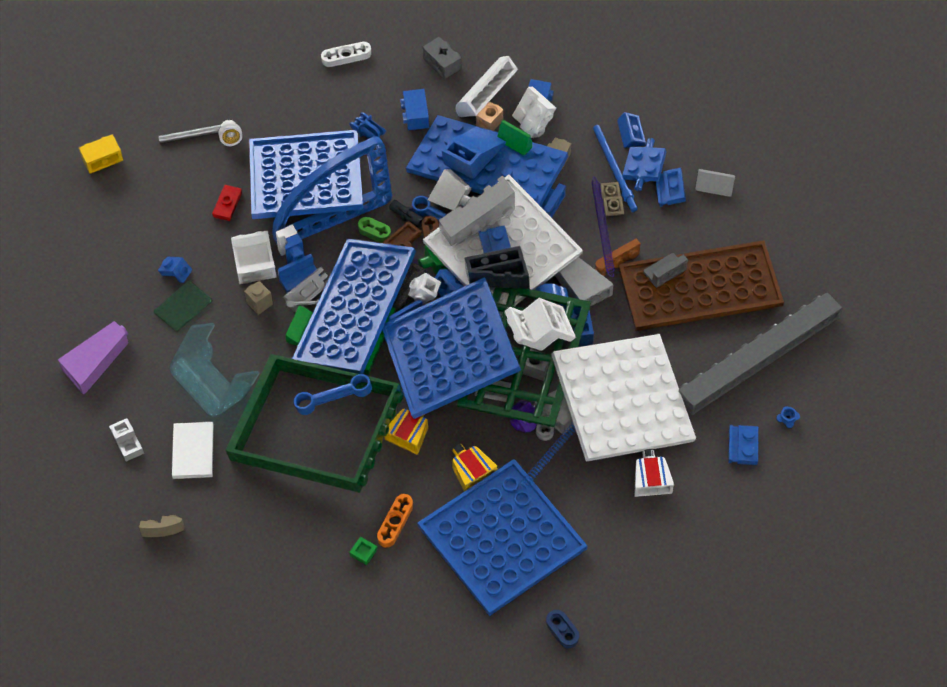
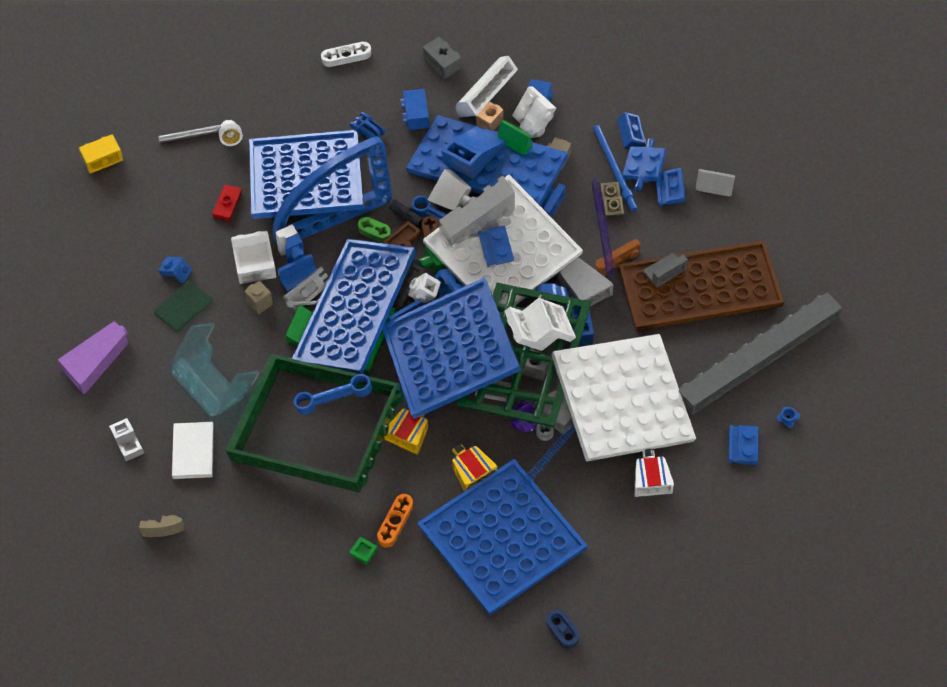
black wedge [464,246,530,289] -> none

